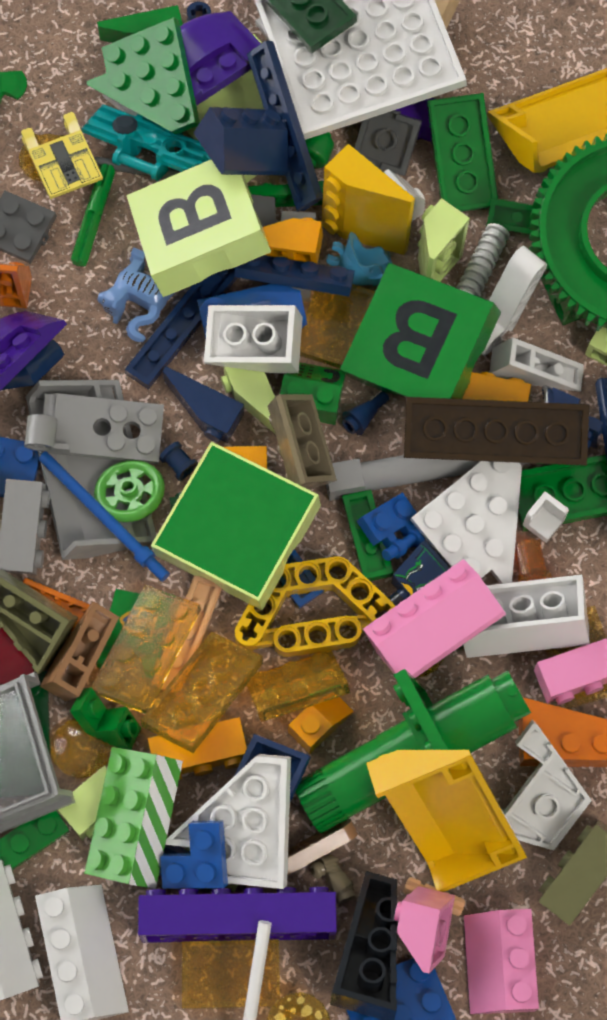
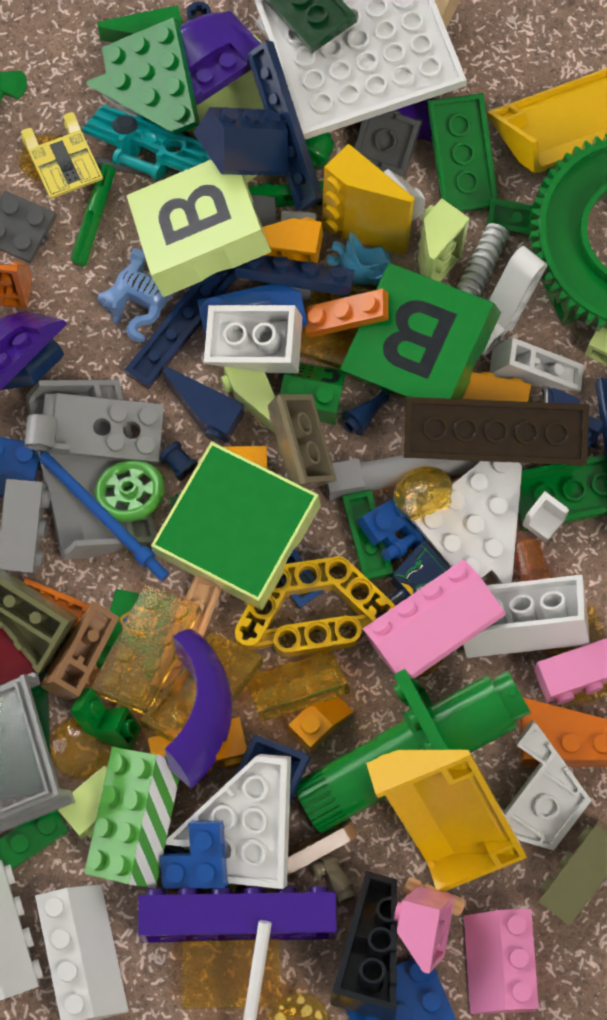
none -> dark purple brick [165,629,233,788]
none -> orange plate [305,288,389,338]
none -> clear yellow dish [394,466,452,520]

